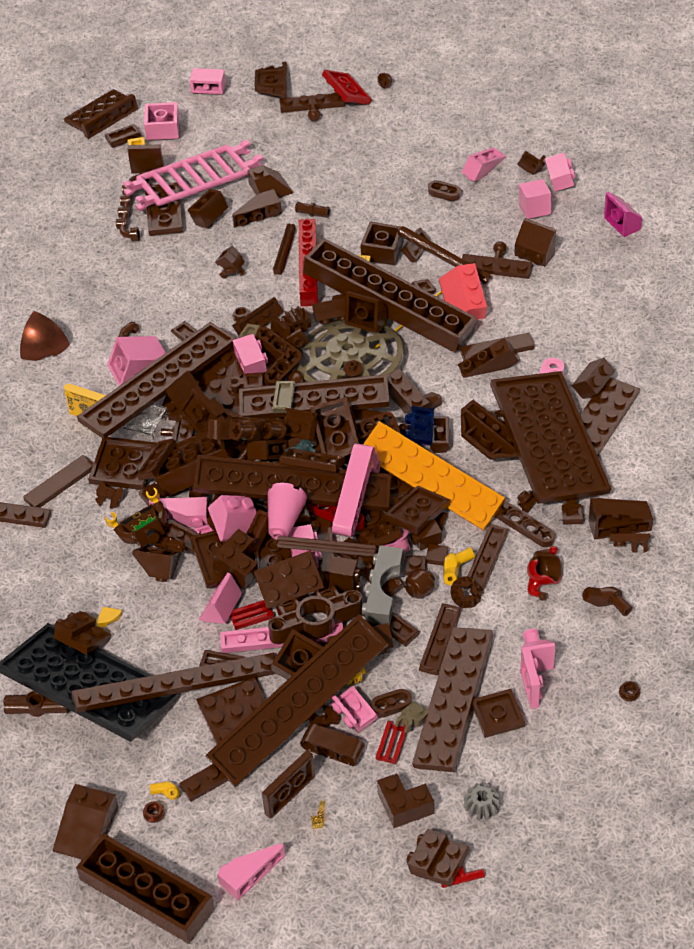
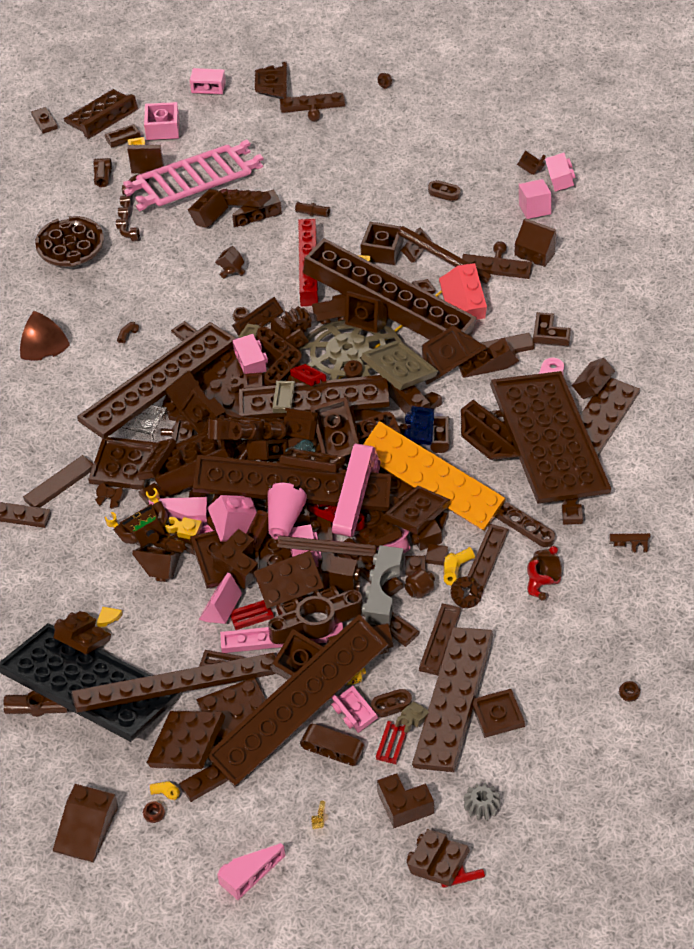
yellow container [64,383,106,416] -> none
reddish brown brick [76,833,215,944] -> none
bright pink slope [107,336,165,386] -> none
reddish brown plate [145,182,183,236] -> none
reddish brown slope [247,165,293,198] -> none
reddish brown tile [262,750,315,818] -> none
reddish brown axle [273,223,296,275] -> none
reddish brown piece [308,705,340,727] -> none
red plate [322,69,372,105] -> none
bright pink slope [462,147,506,181] -> none
reddish brown plate [517,490,536,513] -> none
bright pink plate [520,629,555,709] -> none
reddish brown arm [582,587,633,616] -> none
reddish brown wedge [588,498,653,540] -> none
dark pink slope [604,192,642,237] -> none
none -> reddish brown plate [31,107,58,134]
none -> reddish brown brick [35,216,104,267]
none -> reddish brown piece [93,158,112,187]
none -> reddish brown plate [146,711,225,769]
none -> yellow plate [165,517,203,539]
none -> reddish brown plate [220,189,271,207]
none -> red tile [290,364,326,386]
none -> dark tan plate [361,340,438,390]
none -> reddish brown wing [422,325,487,385]
none -> reddish brown brick [533,312,571,347]

